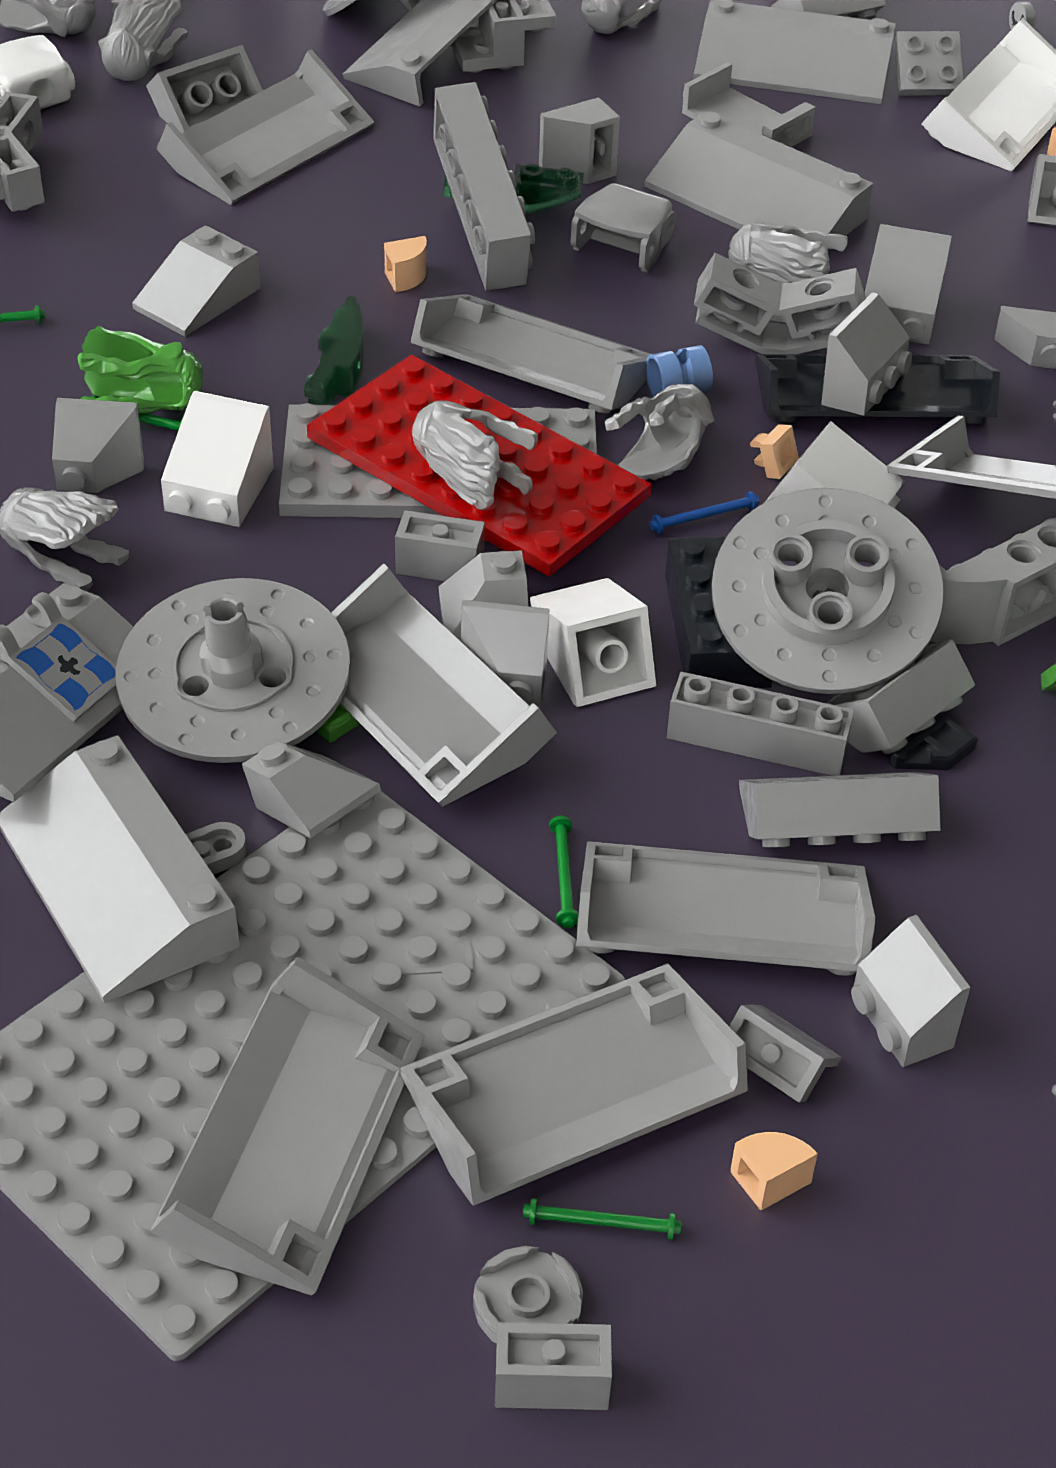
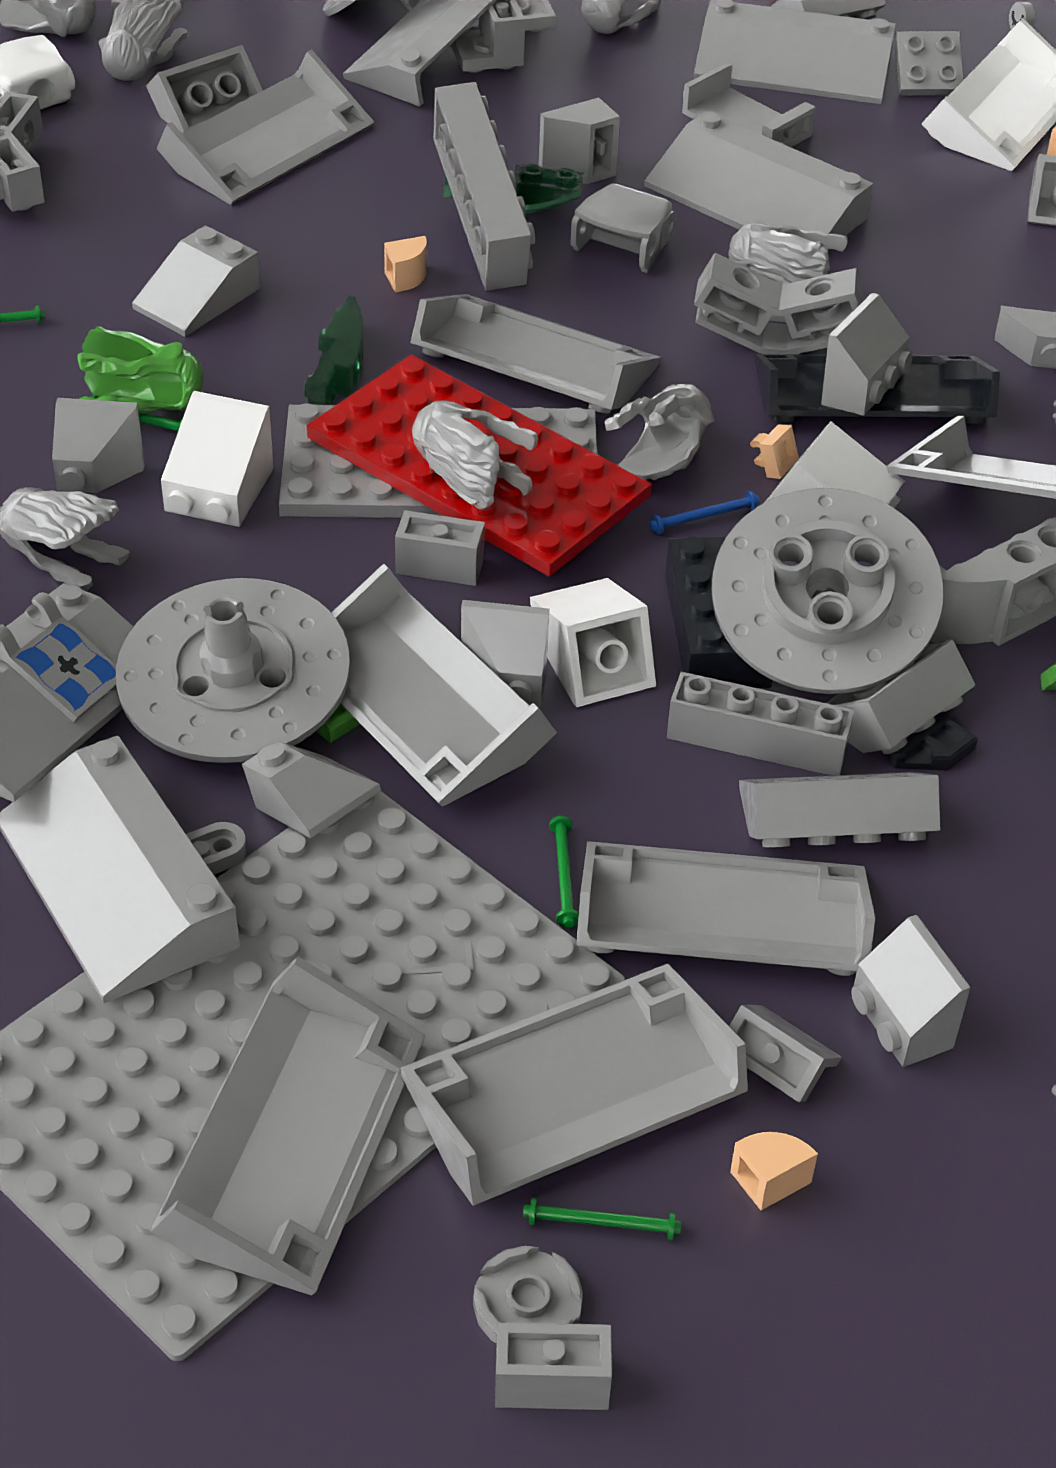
light grey slope [438,551,528,641] -> none
medium blue wheel [646,345,713,397] -> none
light grey slope [865,224,952,345] -> none

